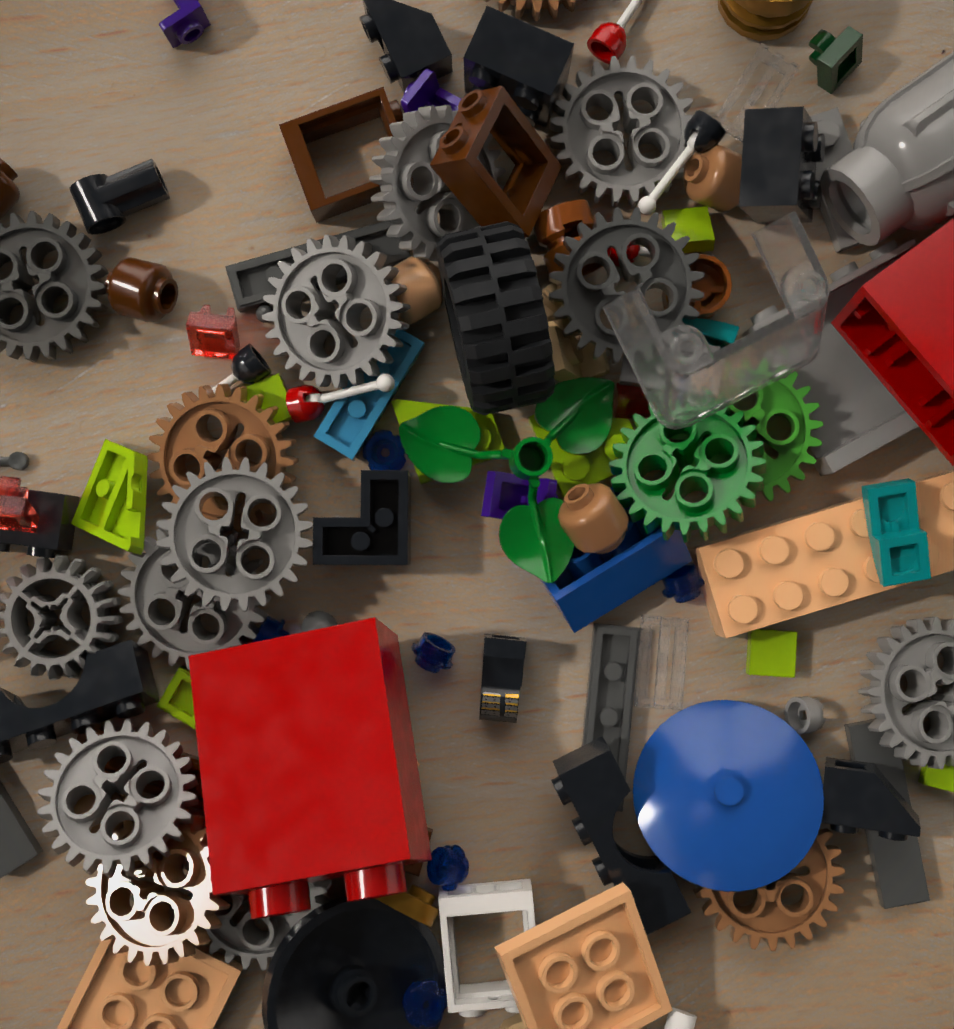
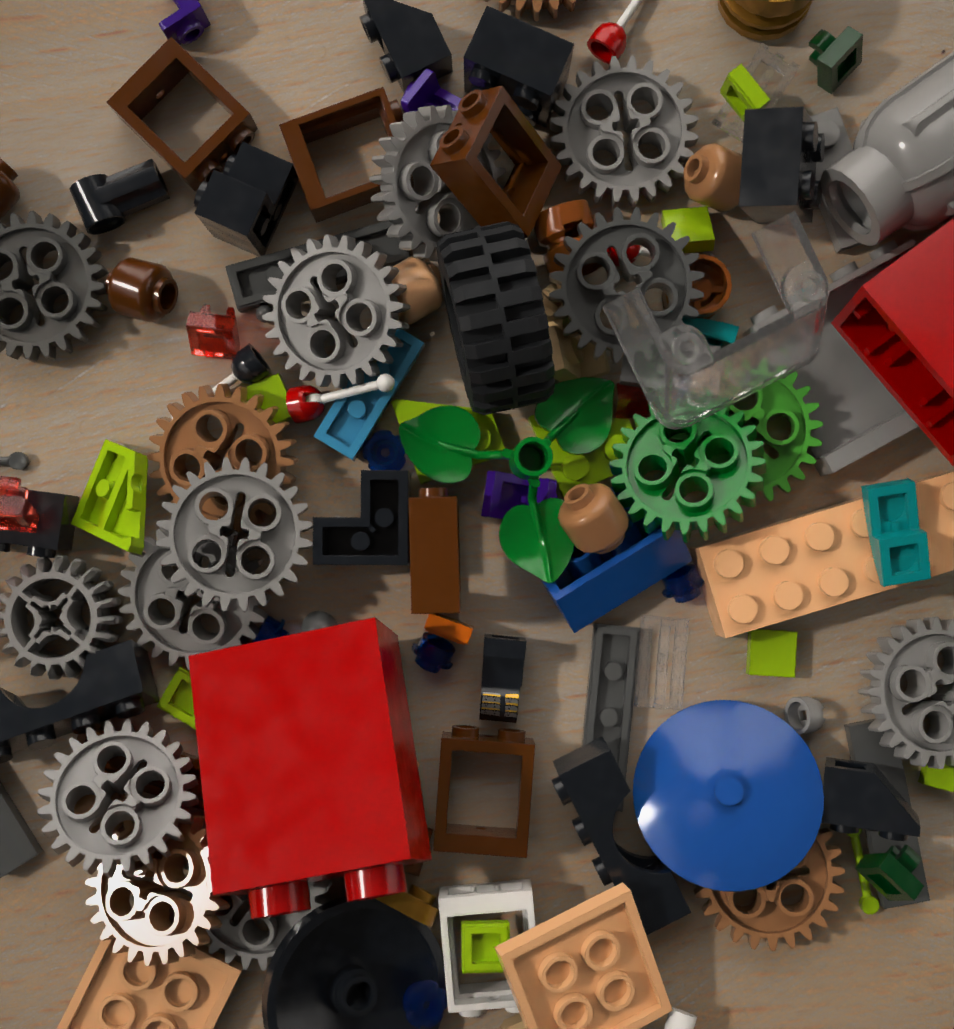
clear blue plate [427,845,469,892] -> none
hinge [638,110,726,215] -> none
none -> reddish brown window [107,37,258,192]
none -> black brick [194,142,299,257]
none -> reddish brown window [408,488,461,614]
none -> orange tile [424,613,474,646]
none -> reddish brown window [433,725,535,858]
none -> lime tile [461,920,510,974]
none -> lime tile [720,63,771,122]
none -> lime hinge [846,828,879,915]
none -> dark green tile [855,845,924,901]

